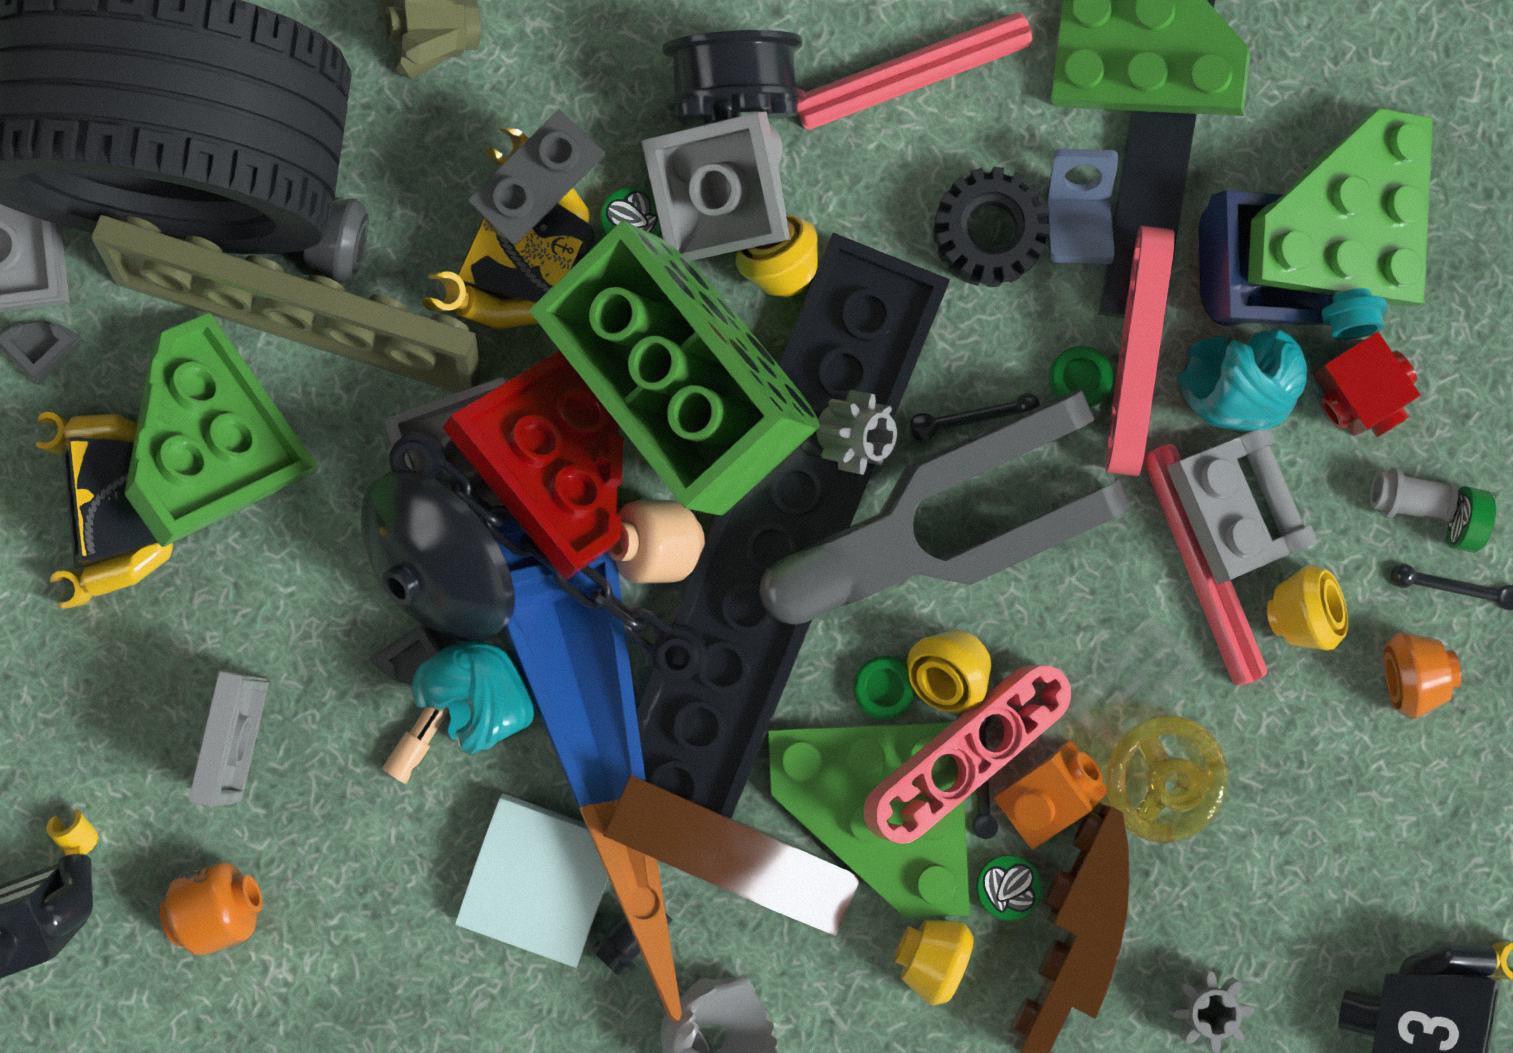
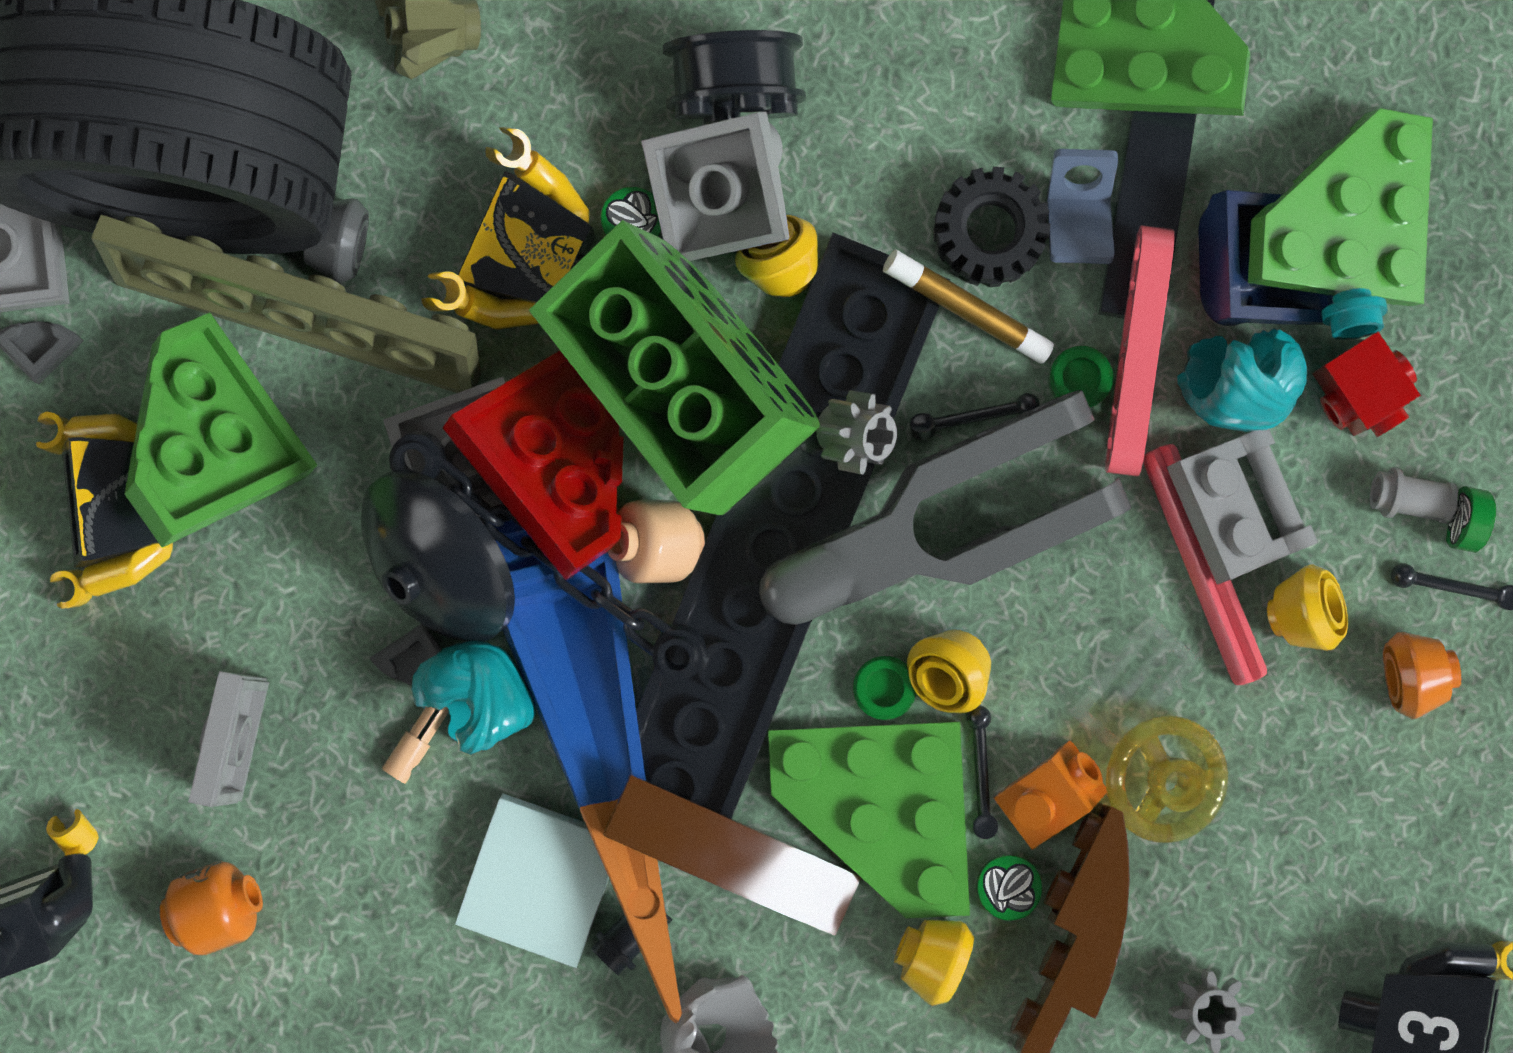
dark grey hinge [468,109,606,246] -> none
coral axle [797,12,1032,130] -> none
coral beam [864,664,1071,844] -> none
none -> pearl gold bar [883,249,1054,364]

